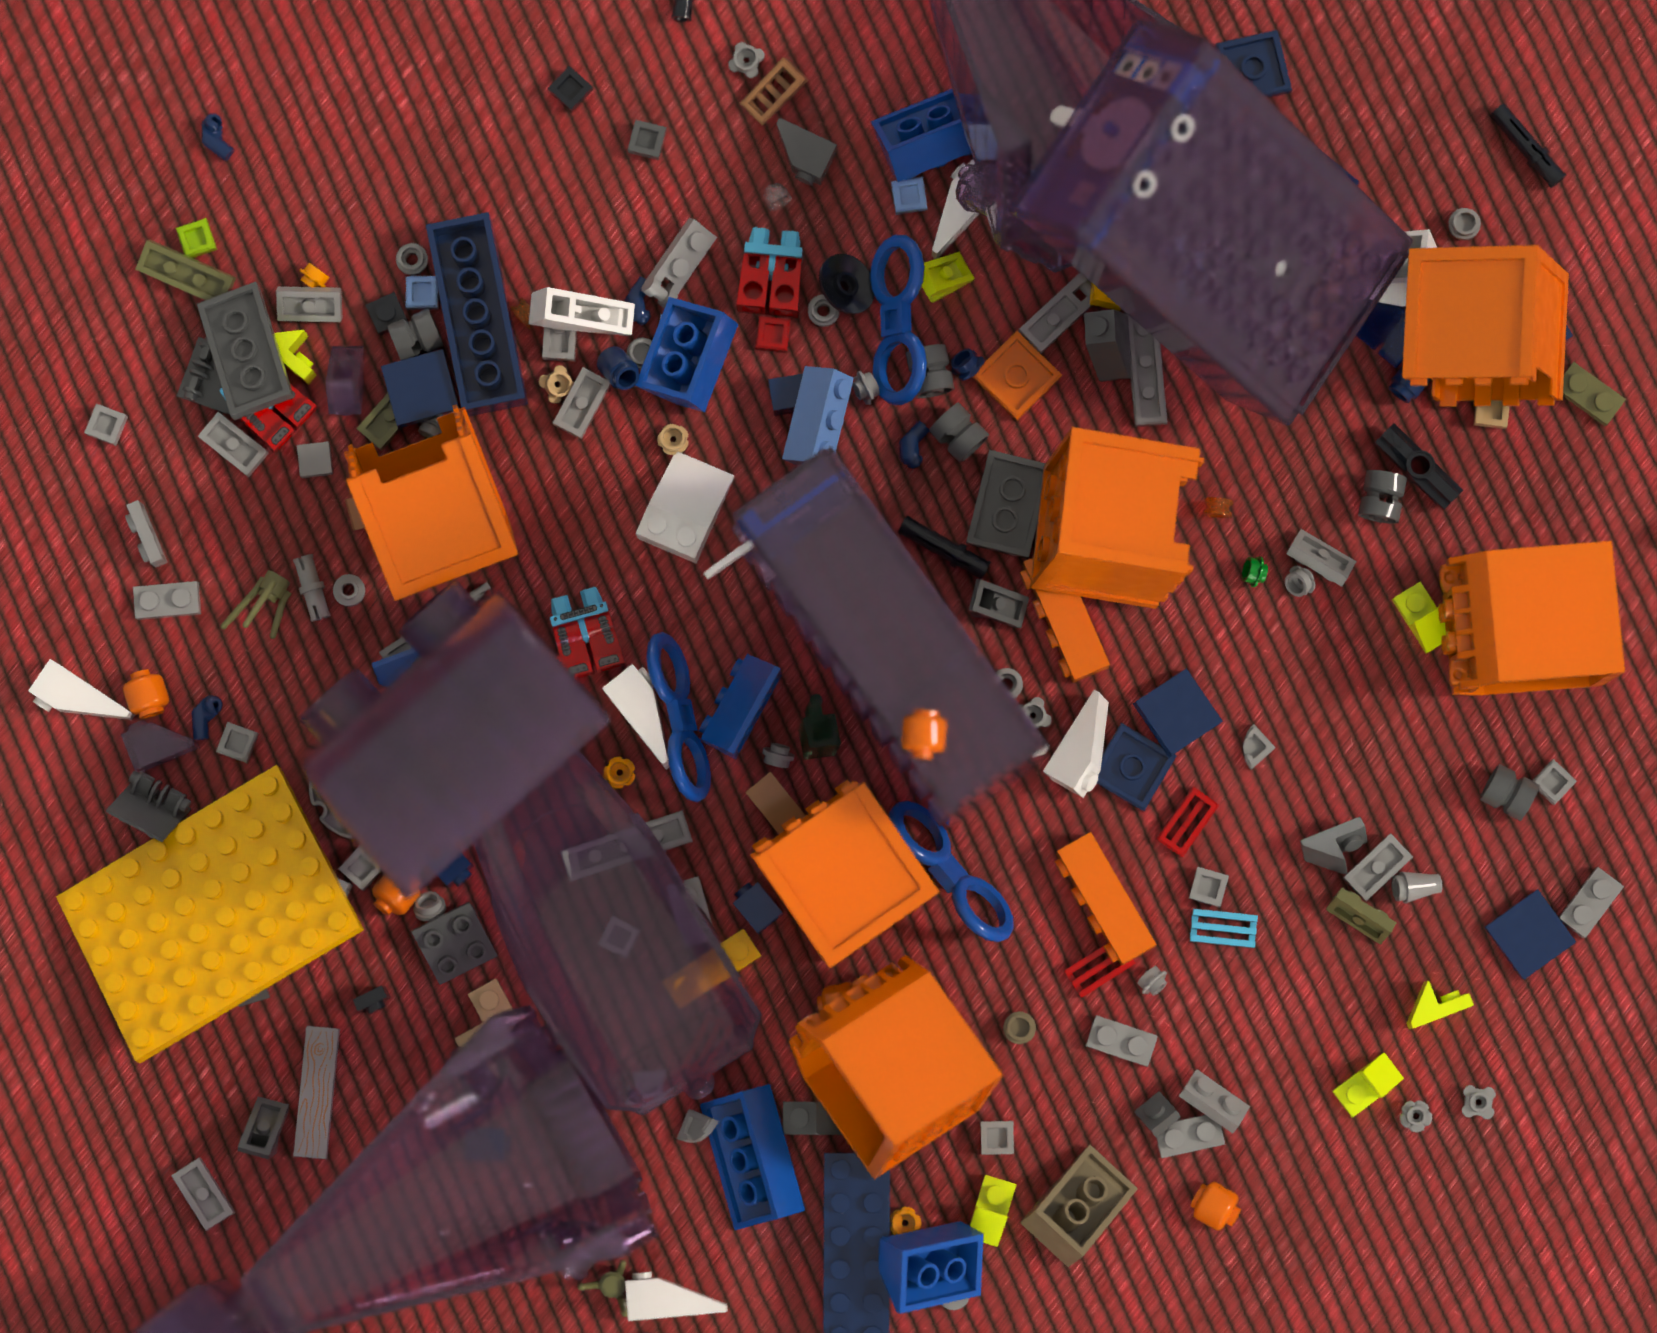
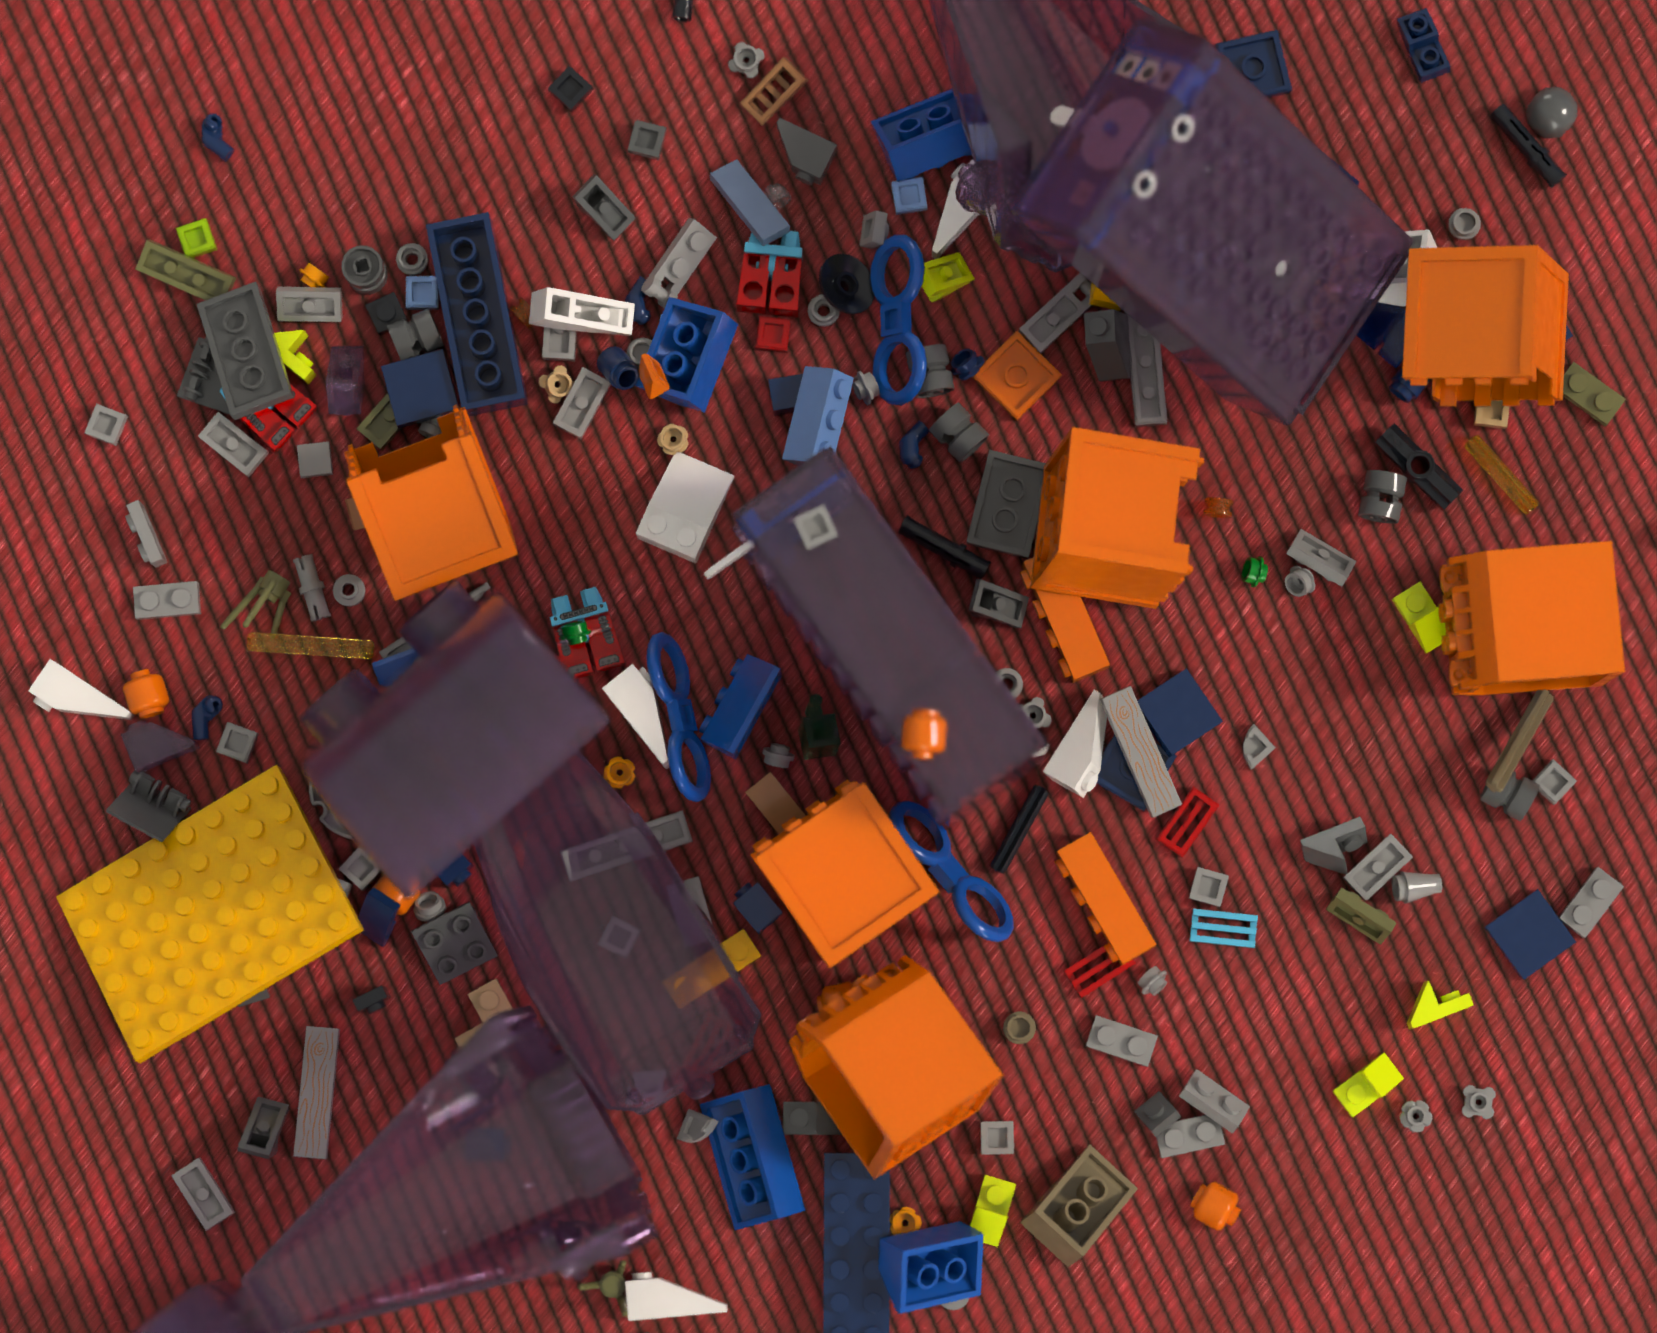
none -> clear yellow axle [247,632,375,659]
none -> dark grey wheel [341,245,388,295]
none -> dark blue slope [358,888,400,947]
none -> green plate [560,620,591,645]
none -> dark grey slope [572,174,636,240]
none -> orange slope [639,353,670,399]
none -> sand blue tile [710,159,790,246]
none -> light grey plate [793,504,839,551]
none -> light grey plate [860,211,889,249]
none -> black axle [990,785,1049,874]
none -> light grey tile [1100,686,1182,818]
none -> dark blue slope [1397,8,1451,83]
none -> clear yellow axle [1465,435,1539,515]
none -> dark tan axle [1485,689,1554,793]
none -> dark grey hair [1526,86,1578,138]

